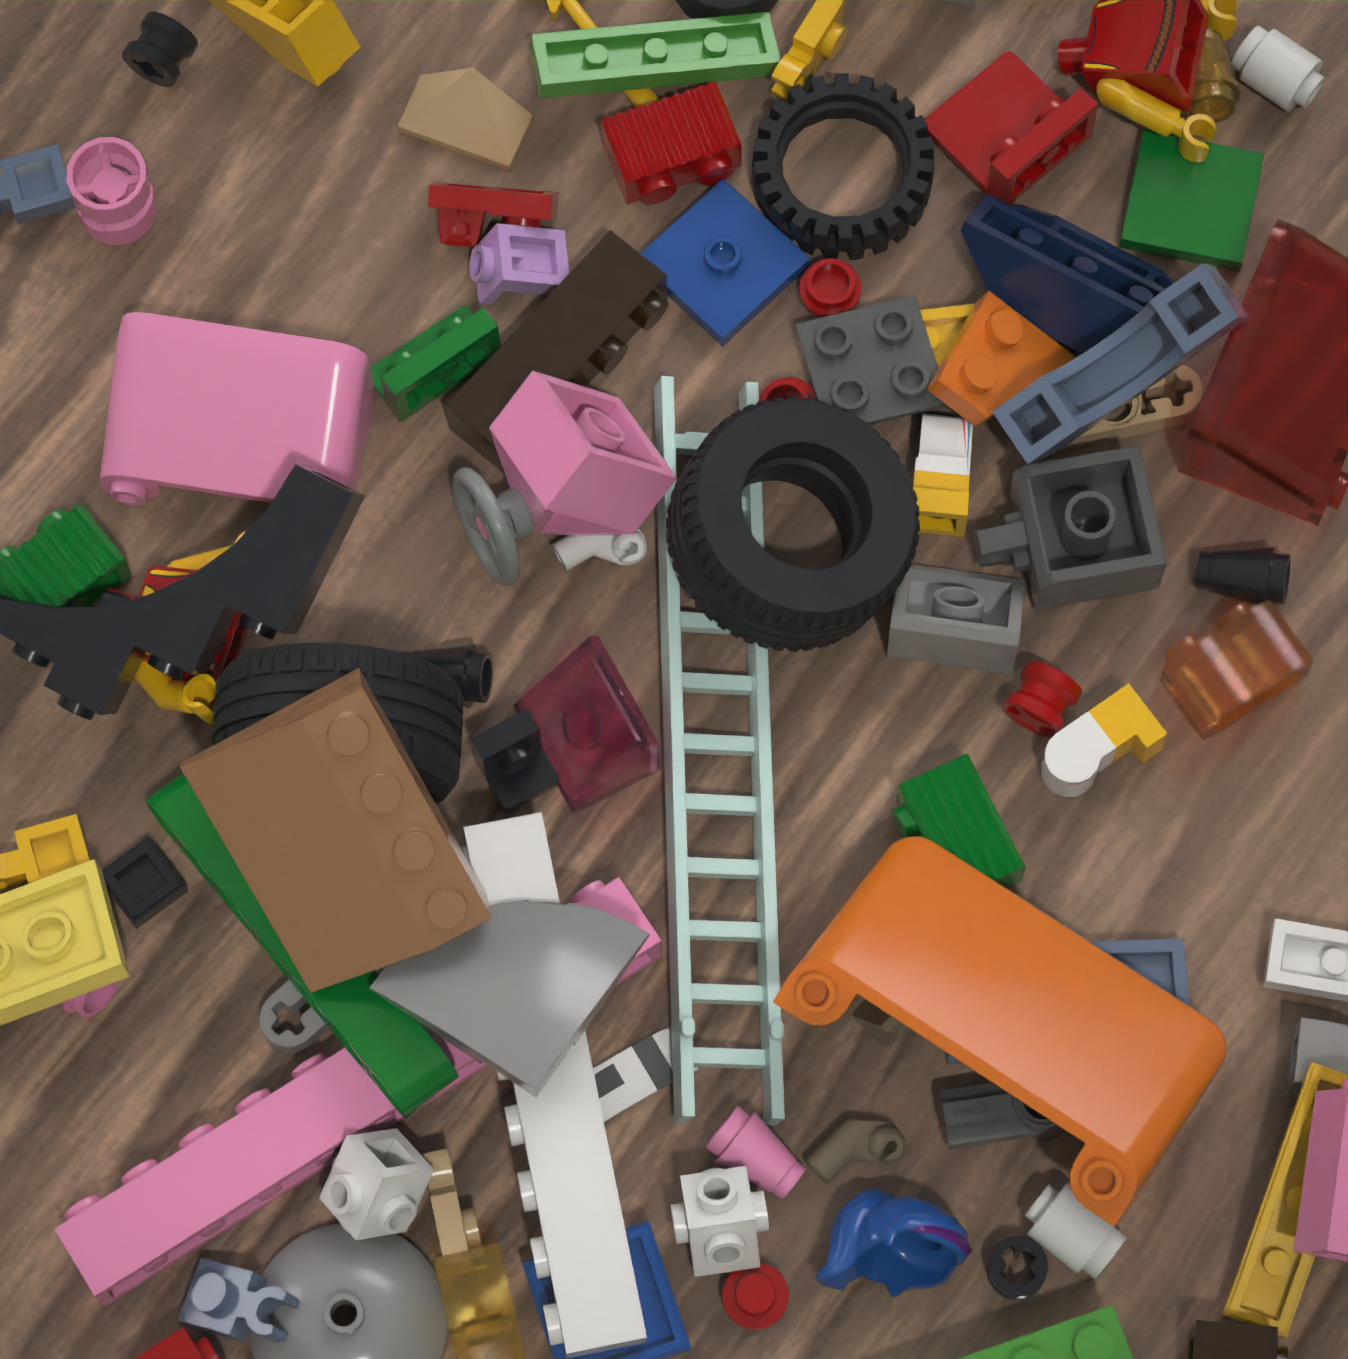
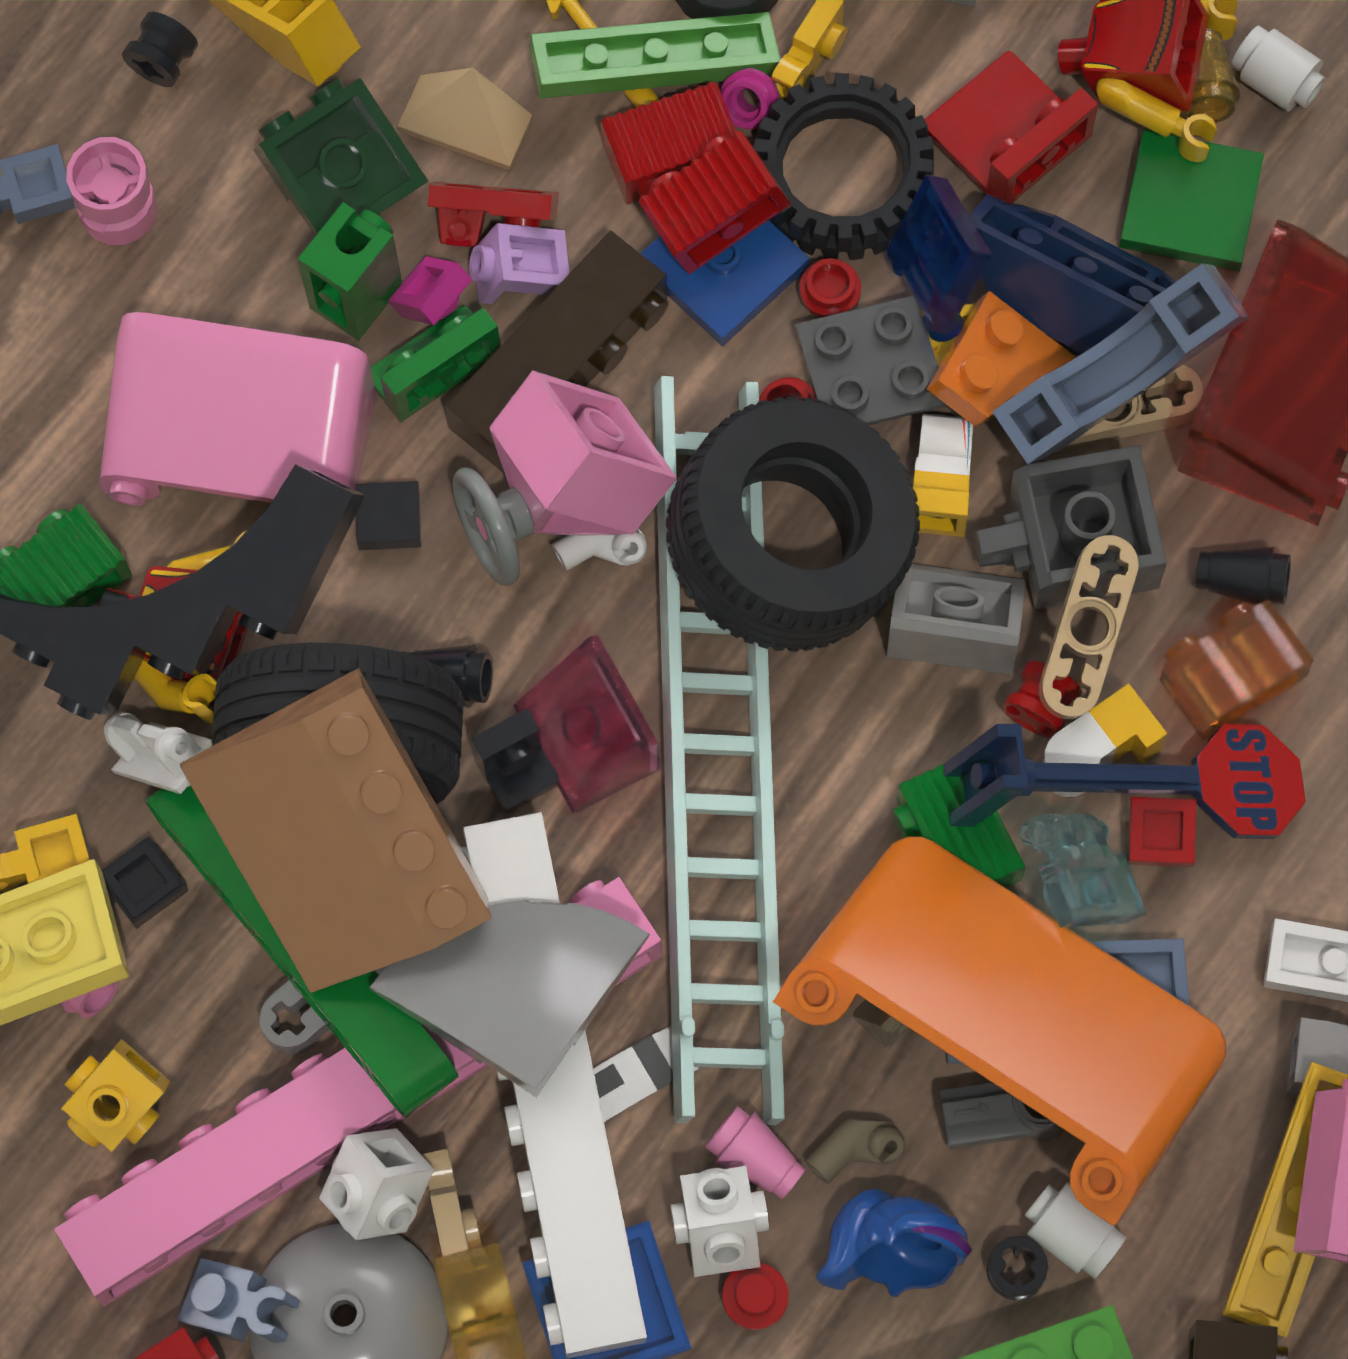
none -> yellow brick [61,1039,171,1152]
none -> white hinge [104,712,212,794]
none -> dark green plate [253,78,428,236]
none -> green brick [298,202,402,341]
none -> black tile [355,481,422,550]
none -> dark pink plate [388,256,472,325]
none -> red brick [638,130,791,275]
none -> dark pink plate [720,68,780,130]
none -> clear blue plate [886,175,992,342]
none -> dark blue piece [943,724,1306,839]
none -> clear light blue plate [1020,813,1147,928]
none -> tan beam [1039,535,1139,719]
none -> red plate [1128,797,1197,867]

